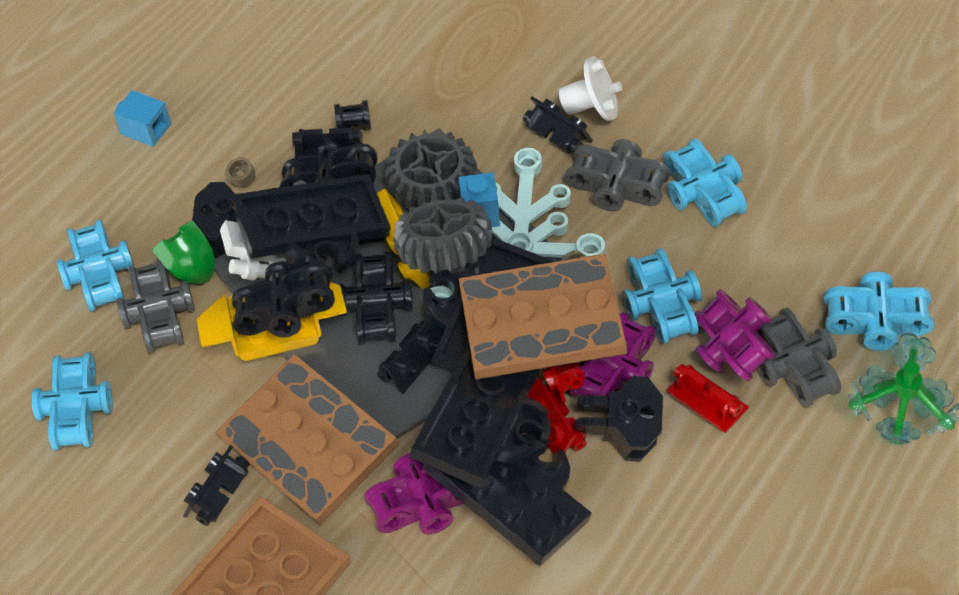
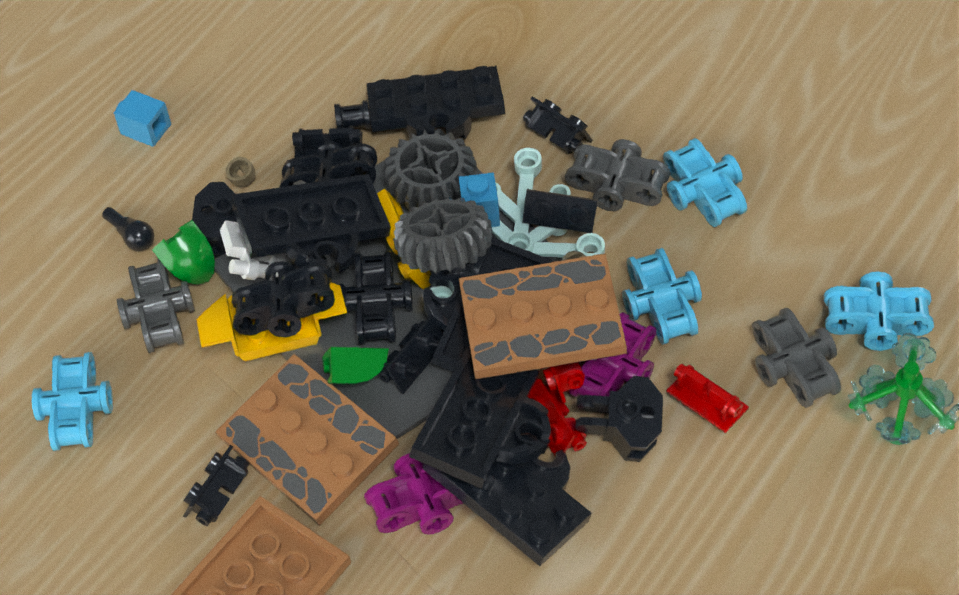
medium azure axle [57,219,133,312] -> none
white piece [559,56,623,121] -> none
magenta axle [695,289,776,382] -> none
none -> black piece [102,207,155,251]
none -> green brick [322,347,389,384]
none -> black plate [366,66,505,139]
none -> black hinge [522,189,597,233]

